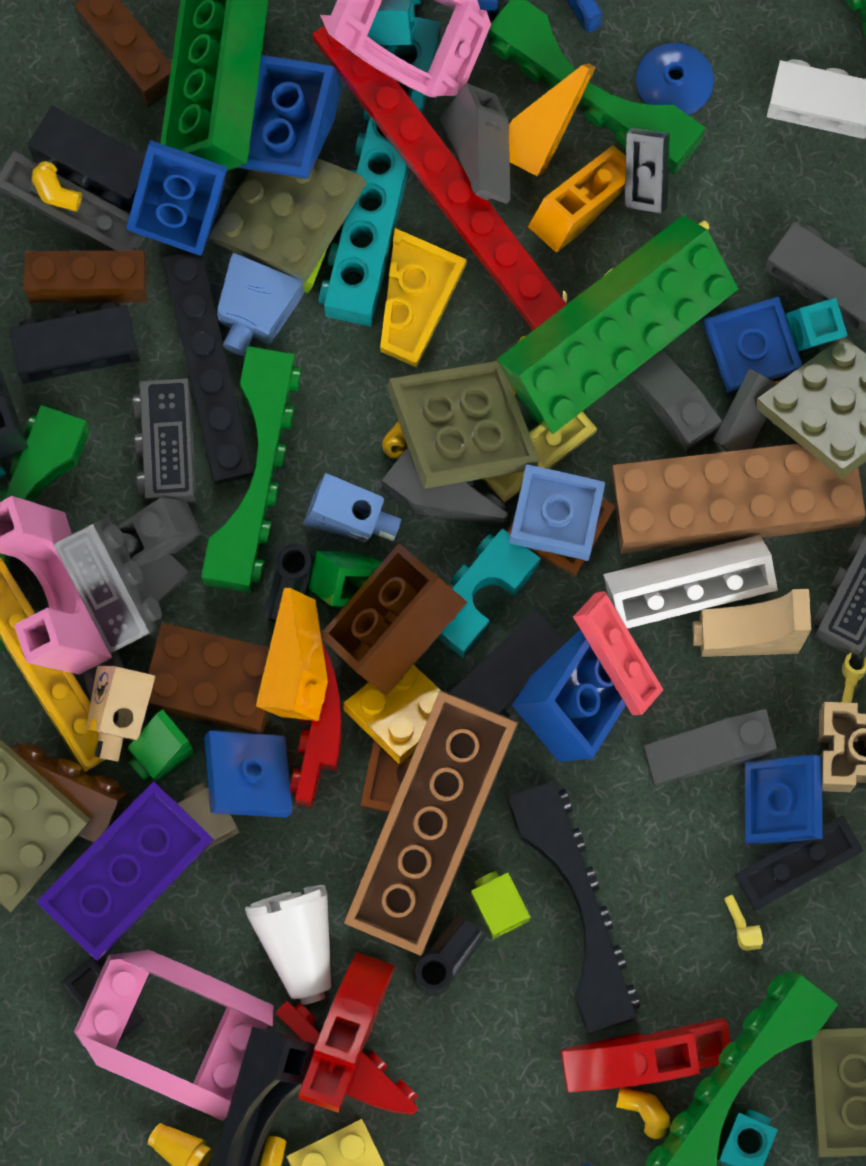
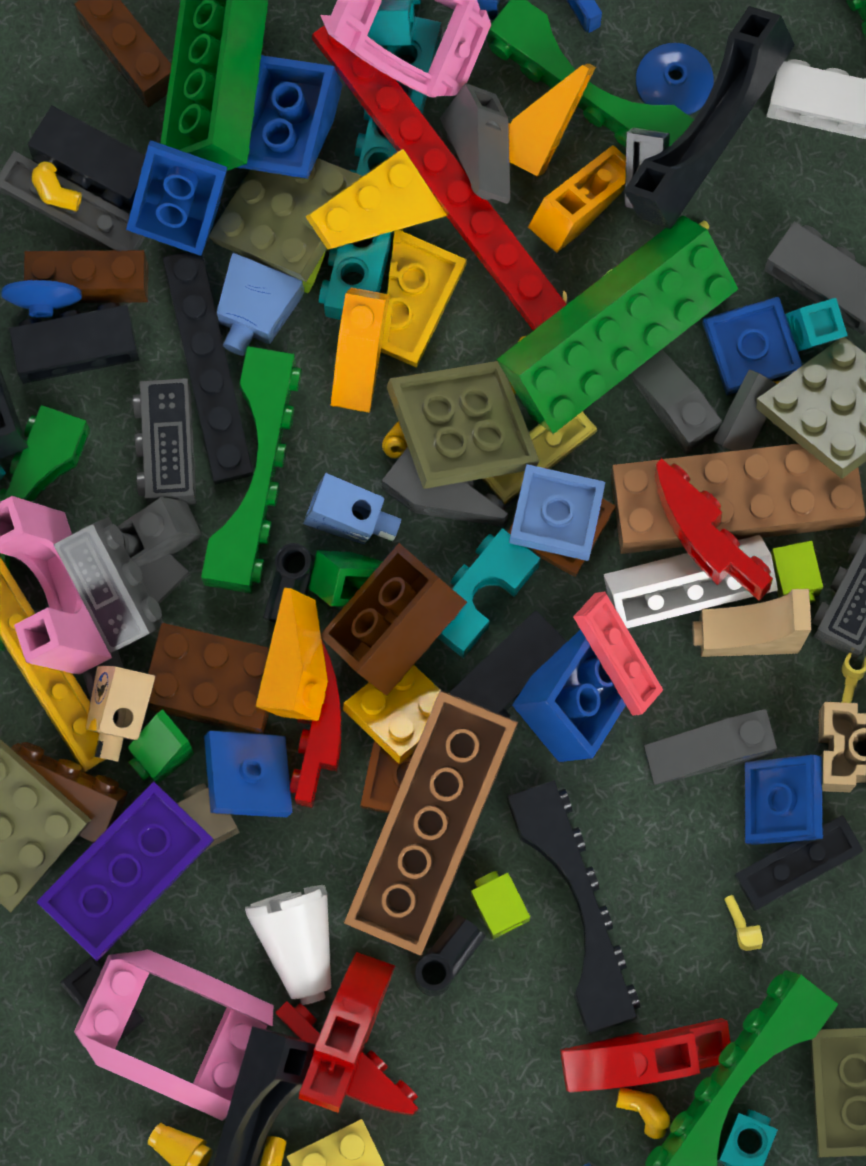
none -> blue dish [1,280,82,318]
none -> yellow wing [305,149,447,250]
none -> light orange slope [331,288,390,413]
none -> black arch [623,6,795,229]
none -> red slope [655,458,773,601]
none -> lime brick [771,541,823,603]

